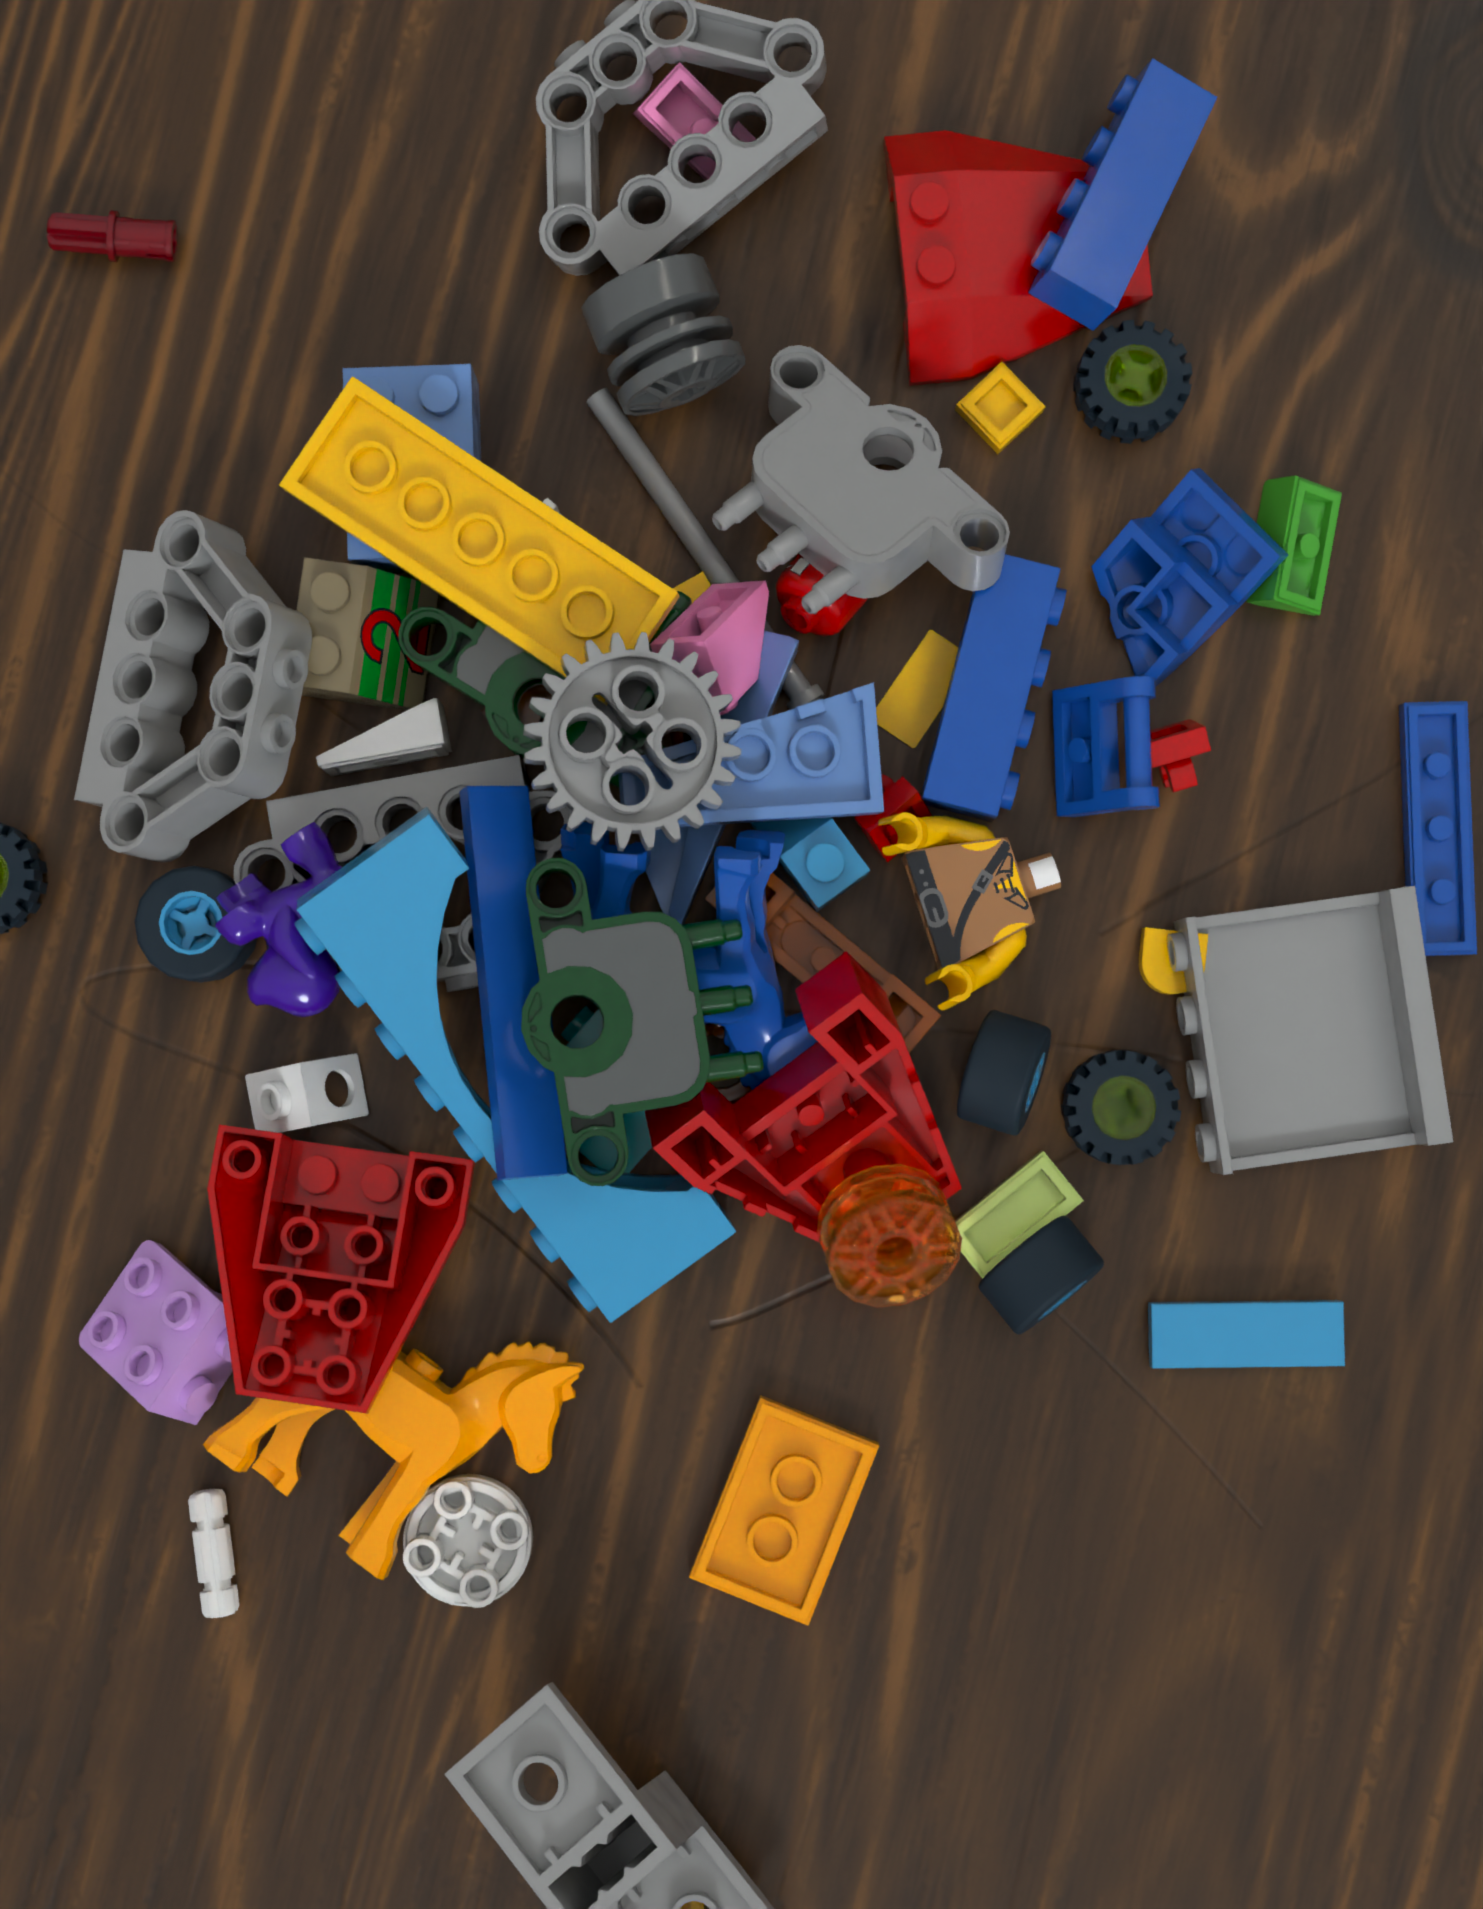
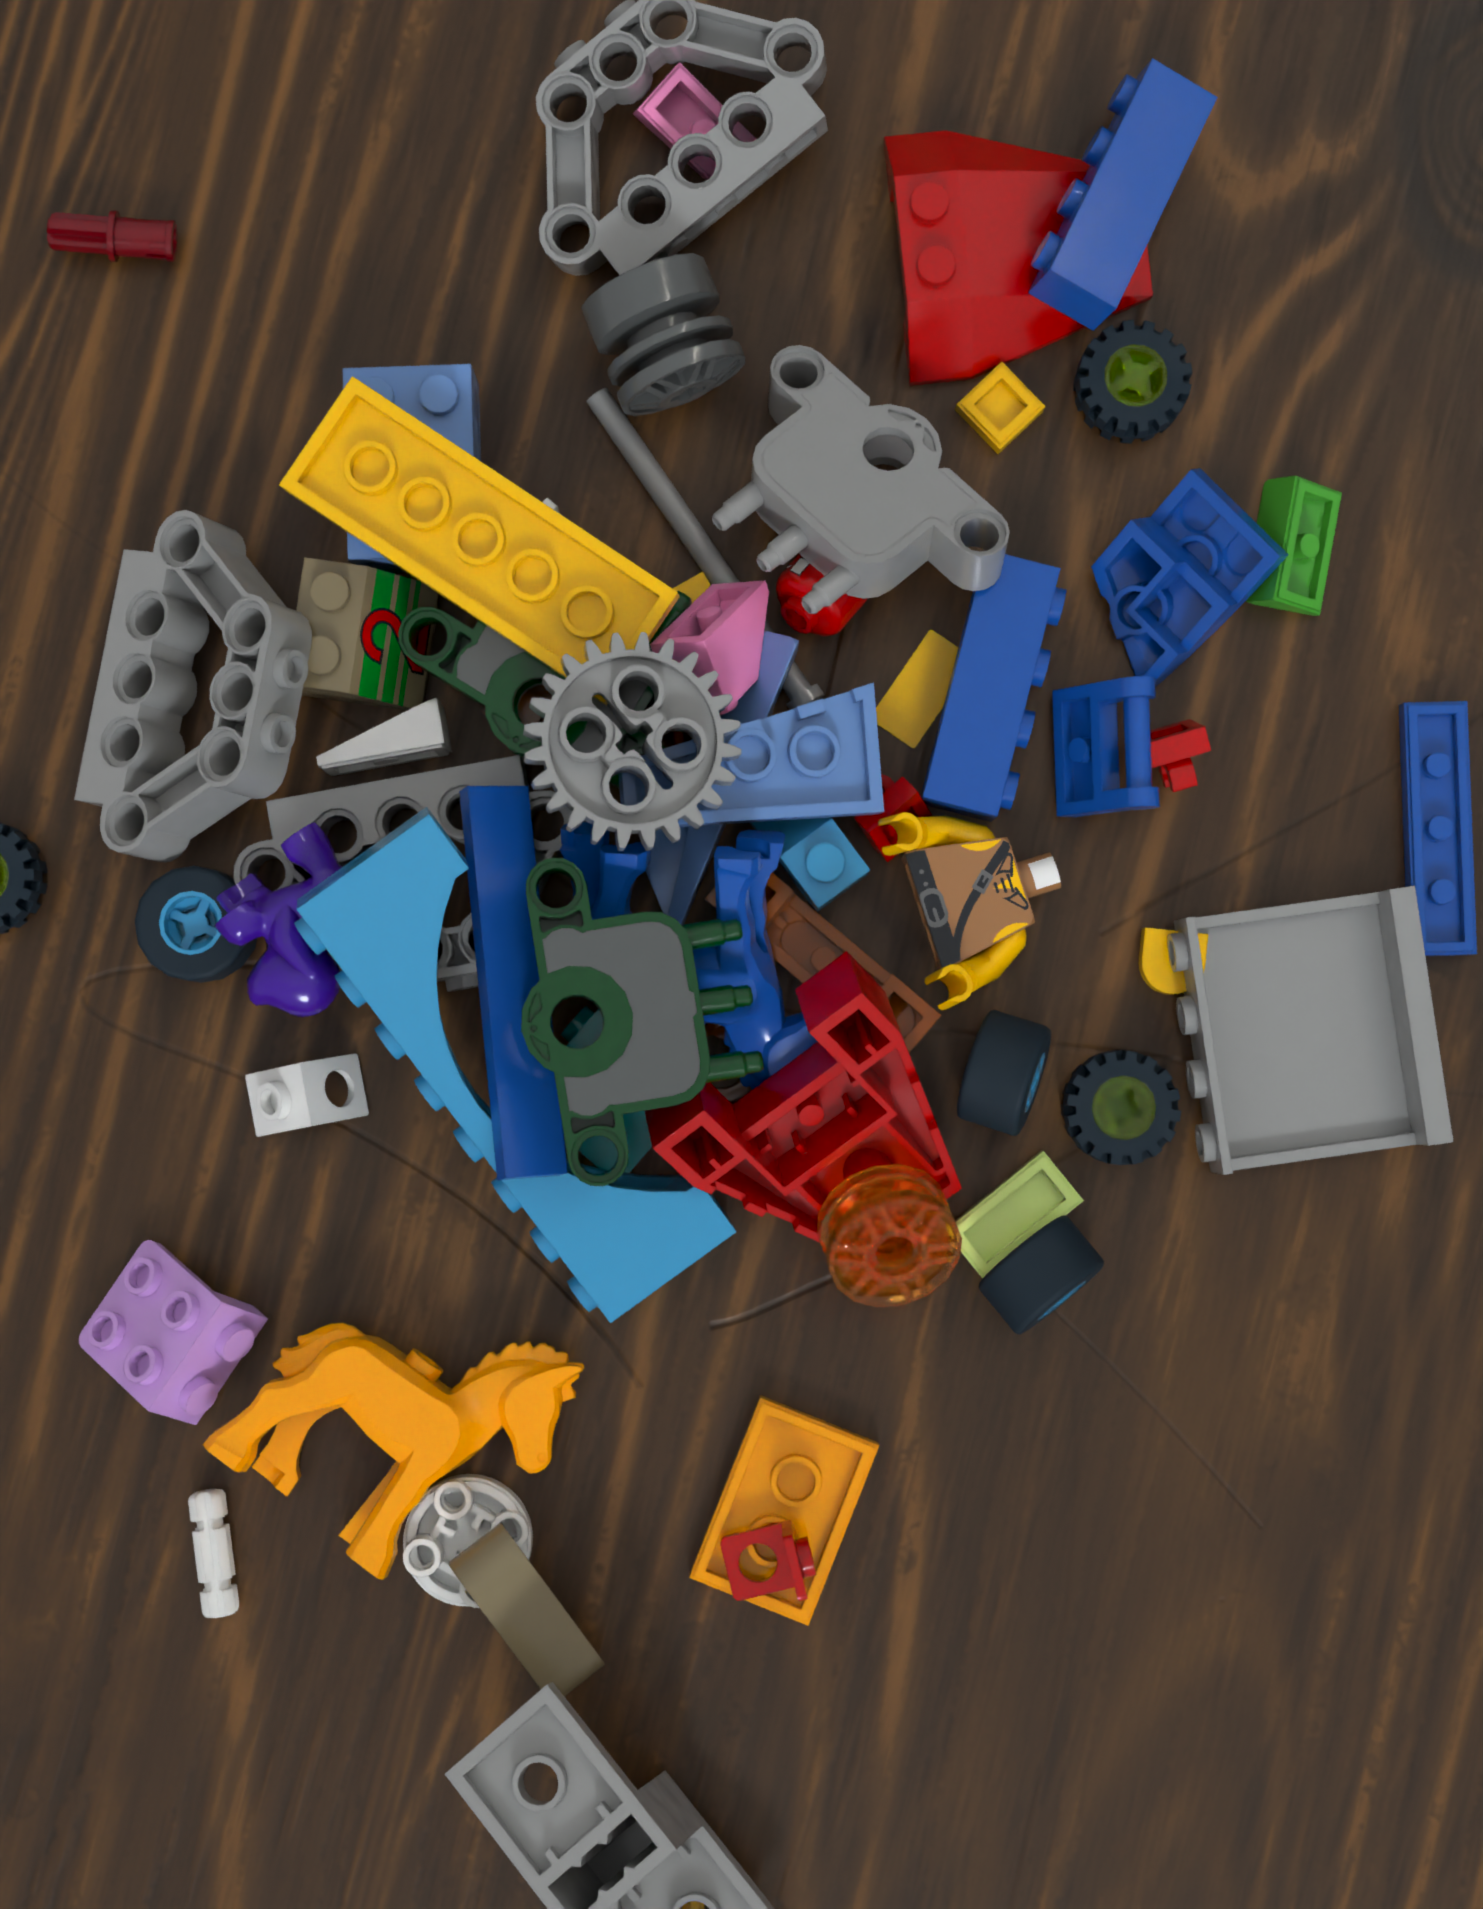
red wedge [207,1124,475,1414] -> none
dark azure tile [1148,1300,1345,1369] -> none
none -> dark tan beam [448,1522,605,1697]
none -> red bracket [720,1520,817,1601]

